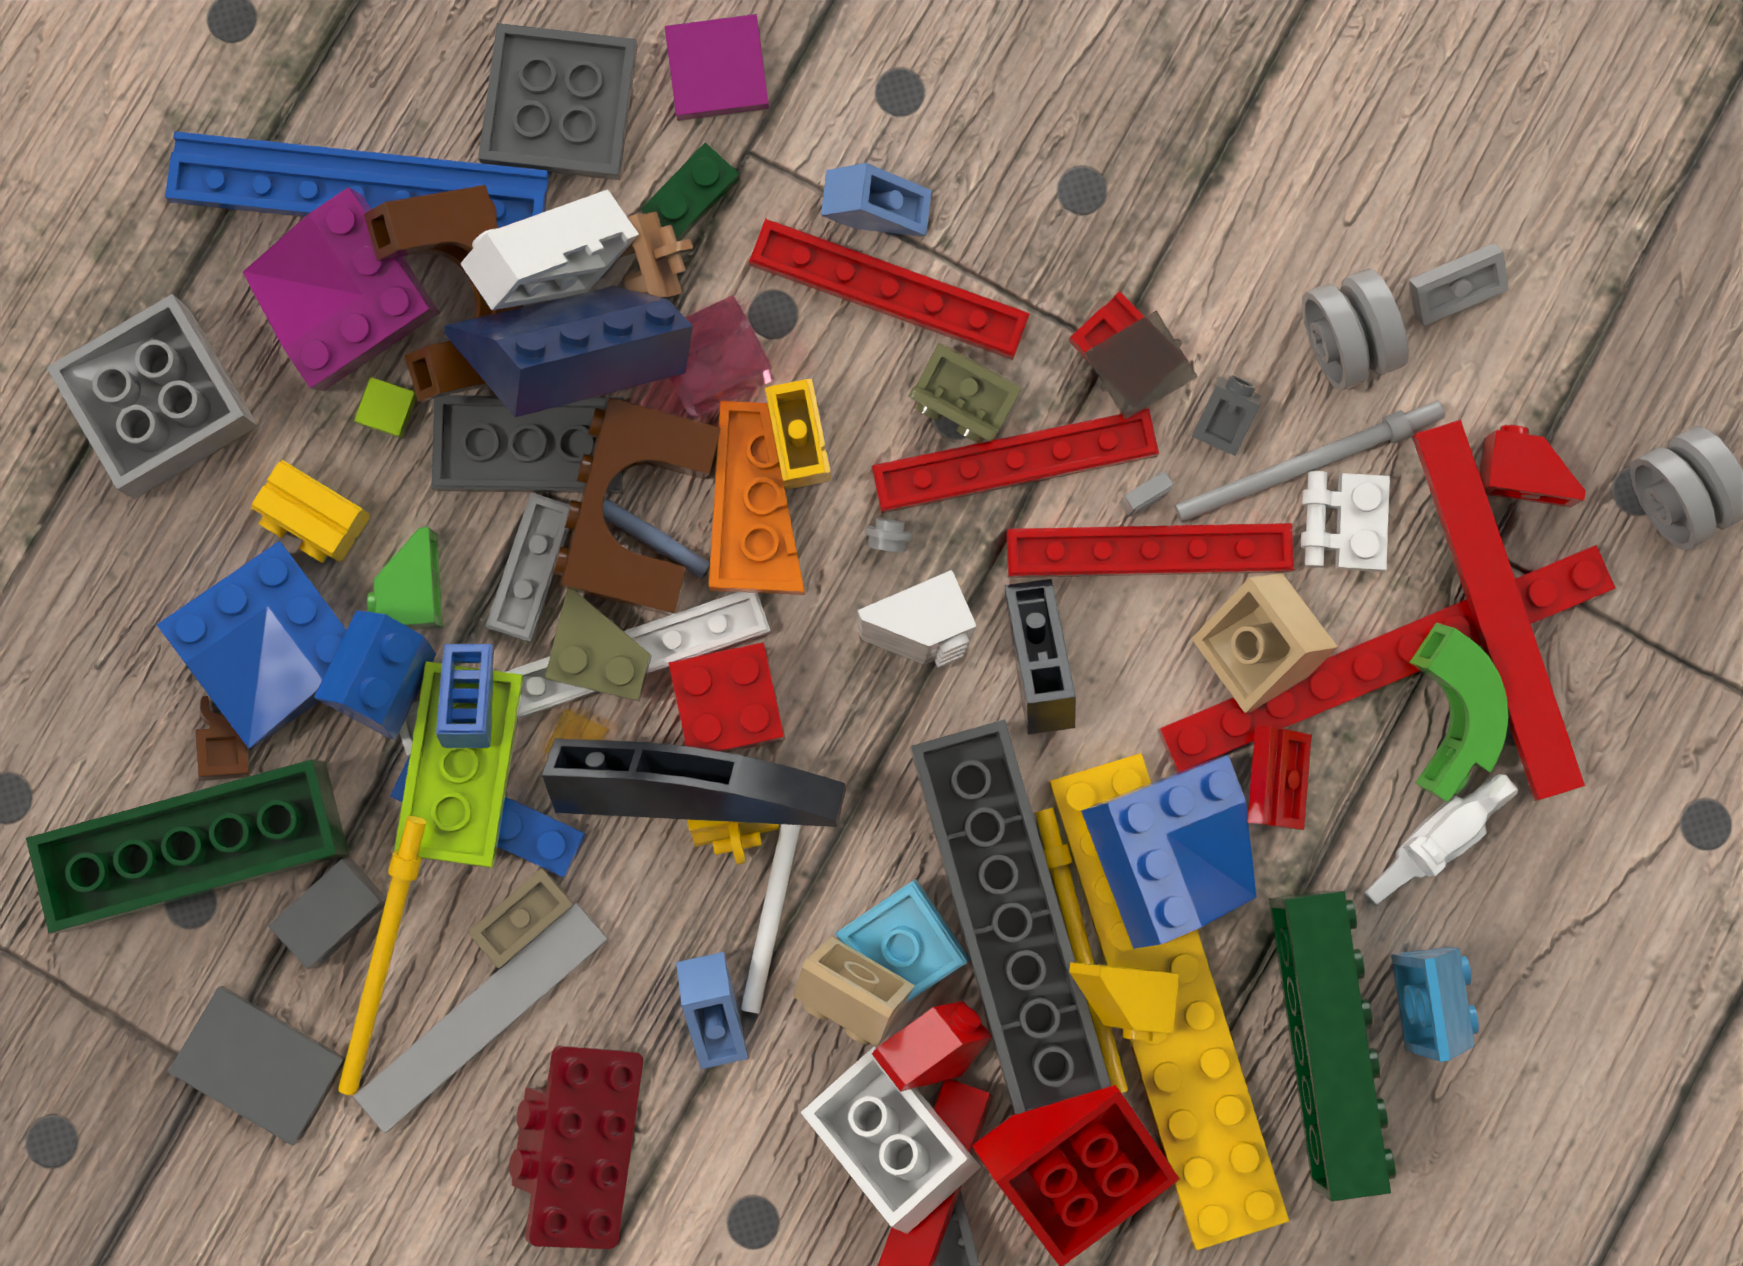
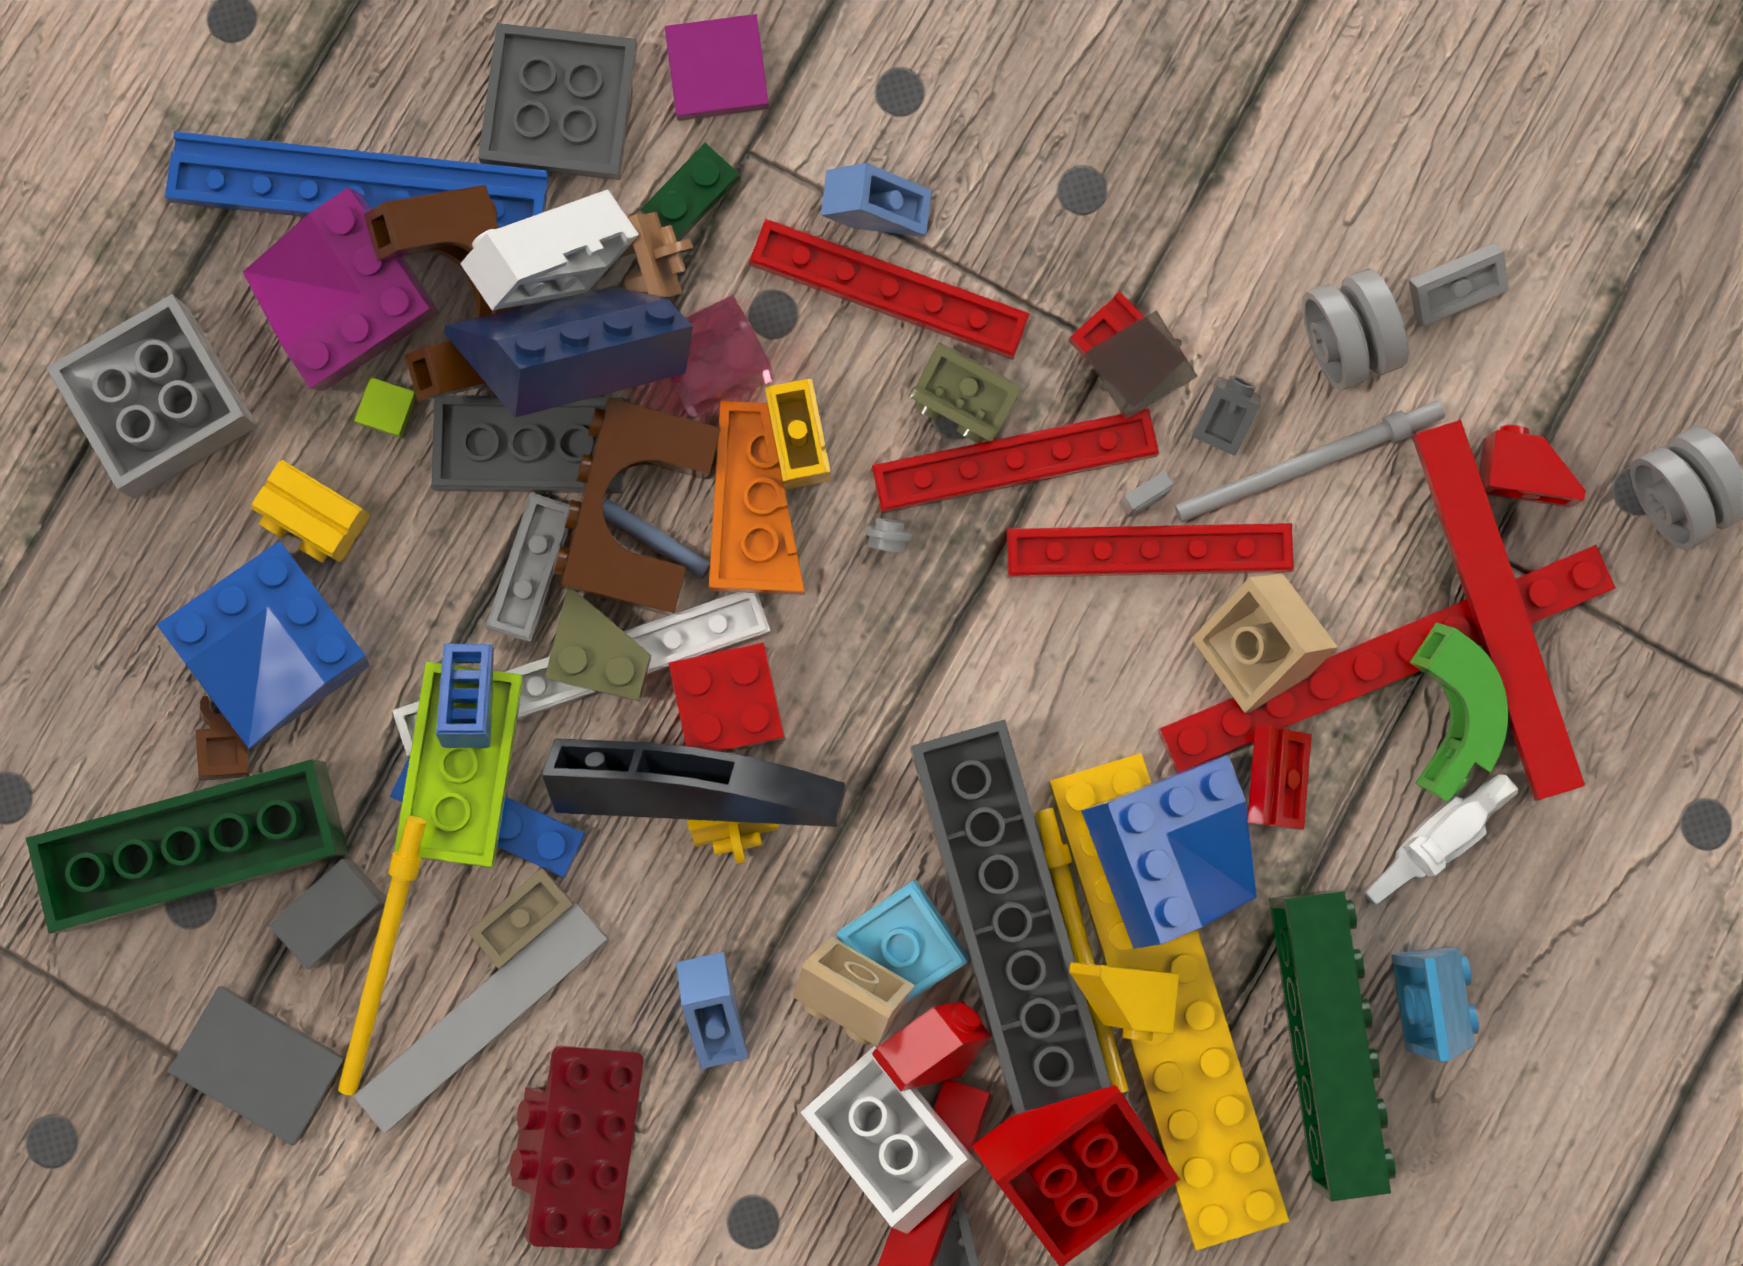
blue slope [314,610,436,740] -> none
bright green slope [367,527,443,630] -> none
clear yellow tile [544,708,610,753] -> none
white bar [741,824,800,1014] -> none
white slope [858,570,976,668] -> none
black slope [1005,579,1076,735] -> none
white plate [1301,471,1390,572] -> none

